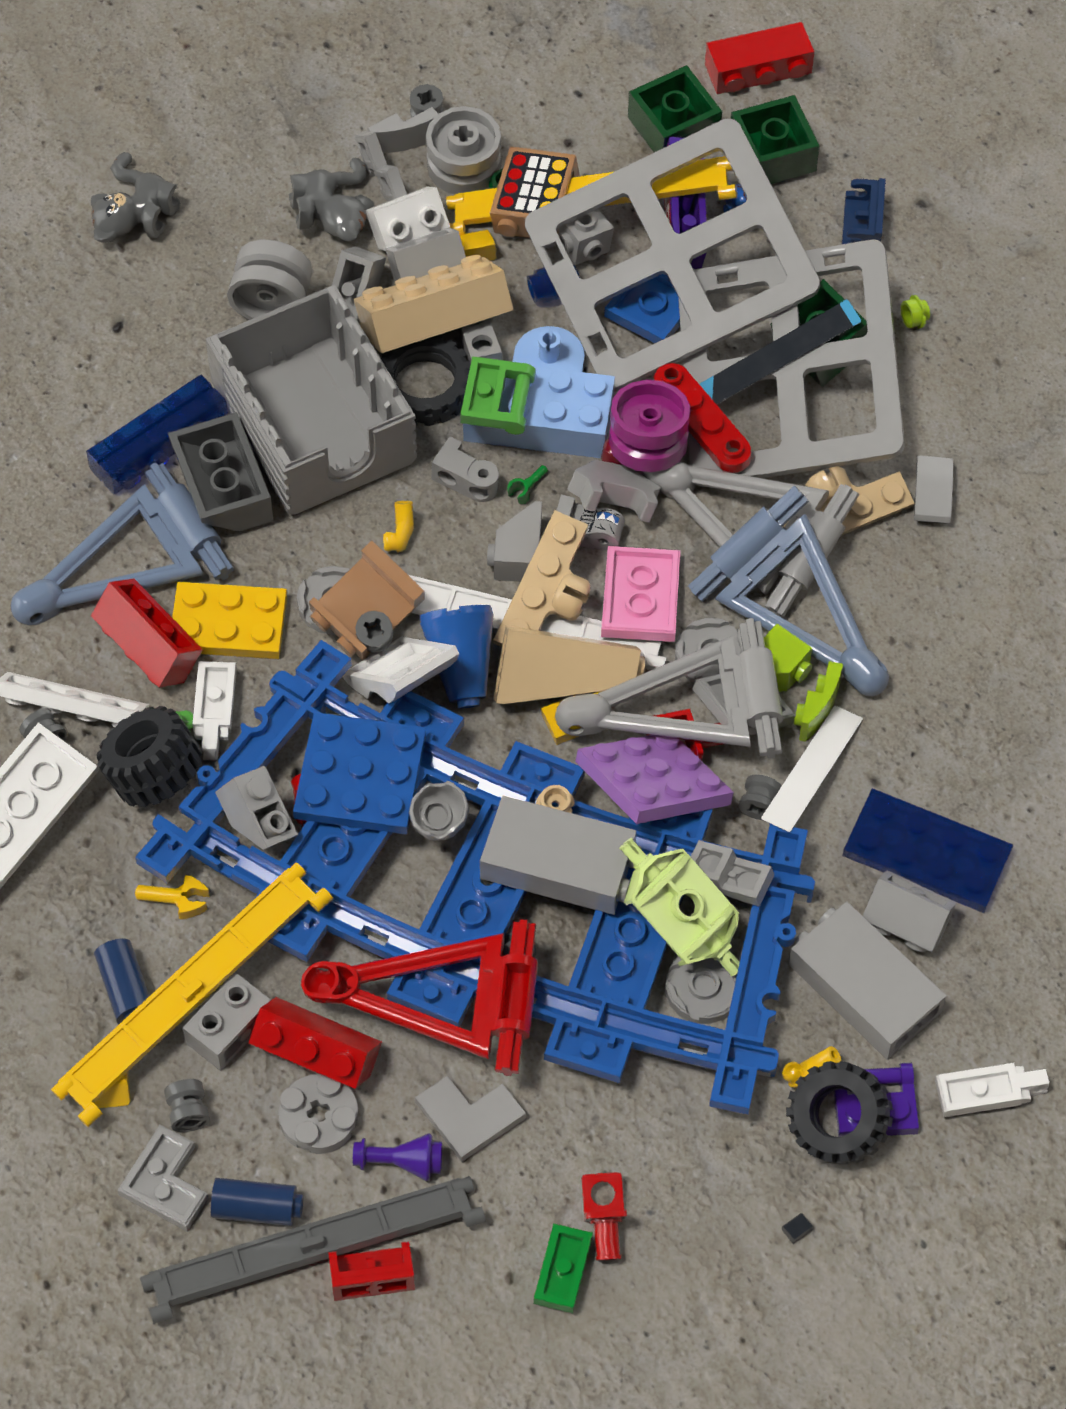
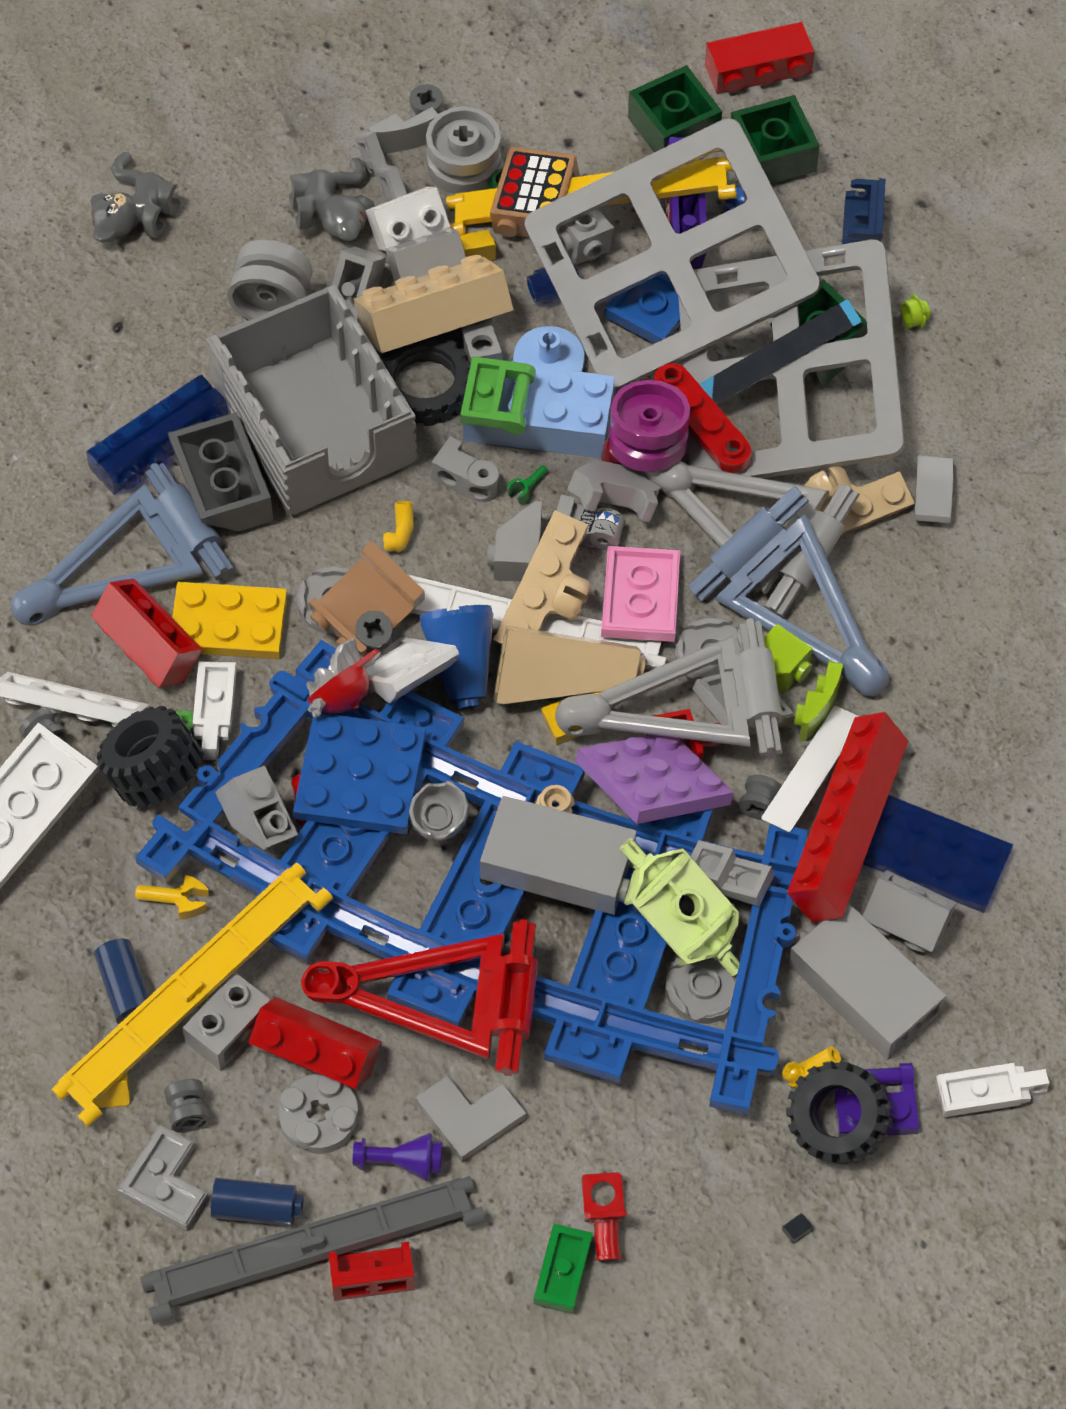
none -> red hair [306,638,381,718]
none -> red brick [787,712,908,922]

